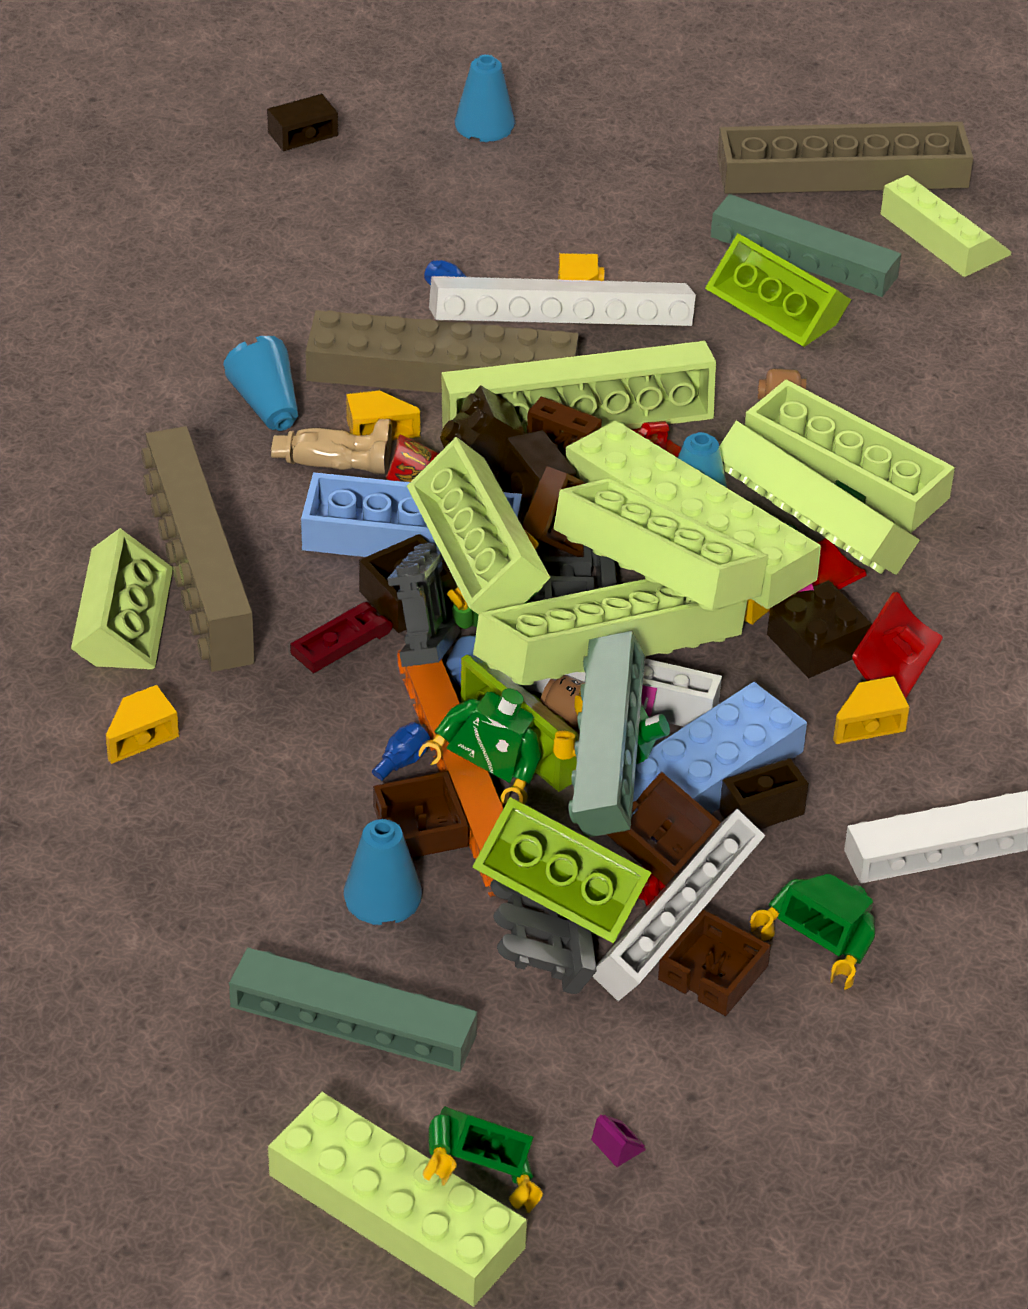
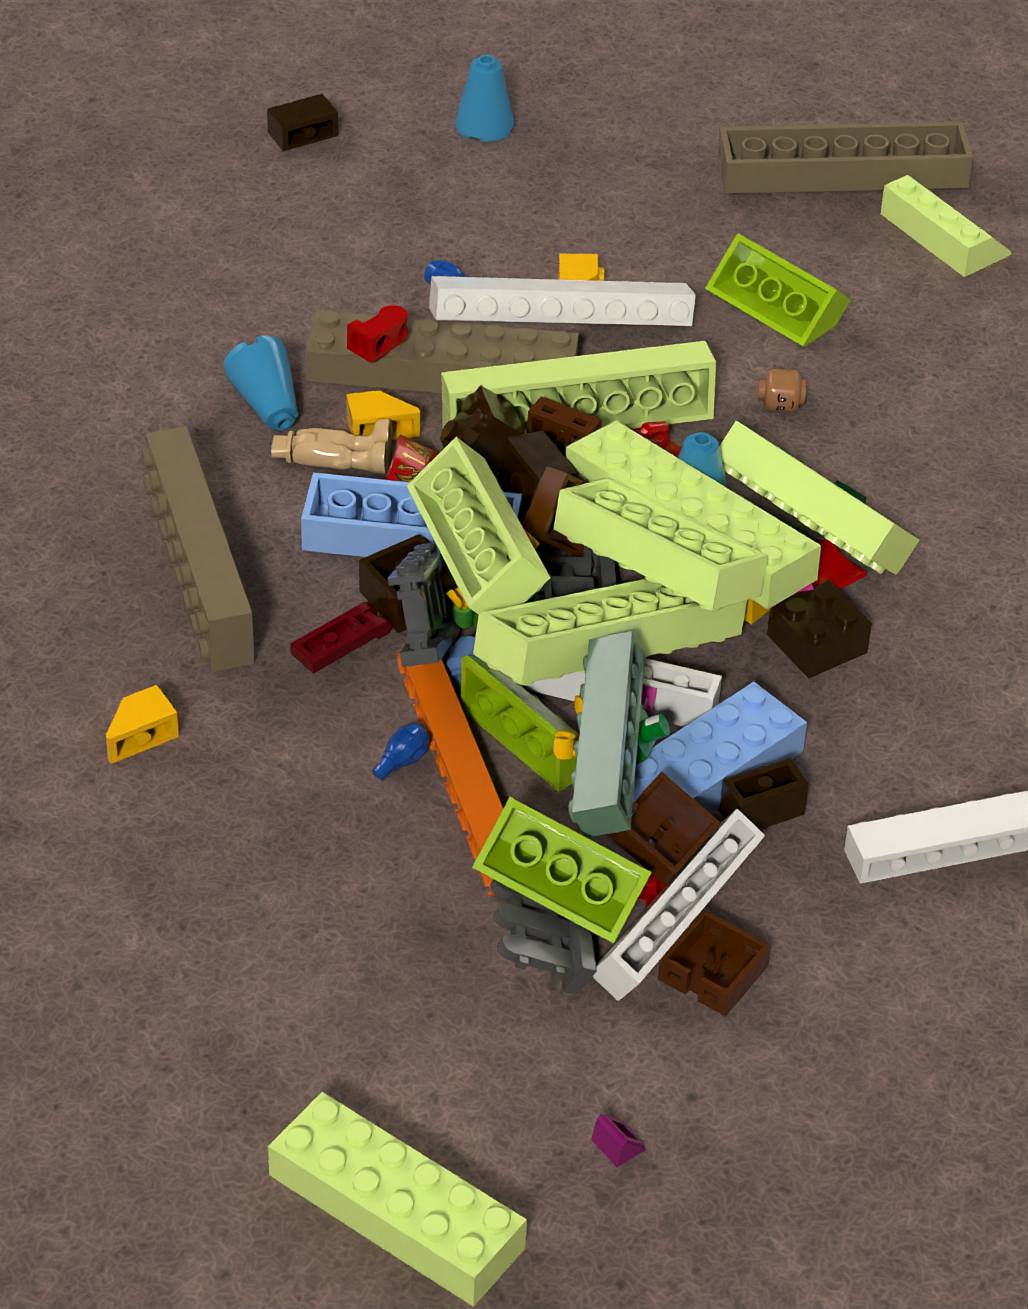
yellowish green slope [71,528,173,669] -> none
sand green brick [229,947,477,1072] -> none
dark azure cone [343,819,422,925] -> none
reddish brown piece [373,771,469,858] -> none
green torso [419,688,541,805] -> none
green torso [423,1106,543,1213] -> none
medium nougat head [540,675,585,729] -> none
sand green brick [711,194,901,297] -> none
yellowish green brick [745,380,955,533] -> none
green torso [750,874,875,990] -> none
yellow slope [833,676,909,744] -> none
red shield [852,592,943,699] -> none
none -> red leg [347,305,408,363]

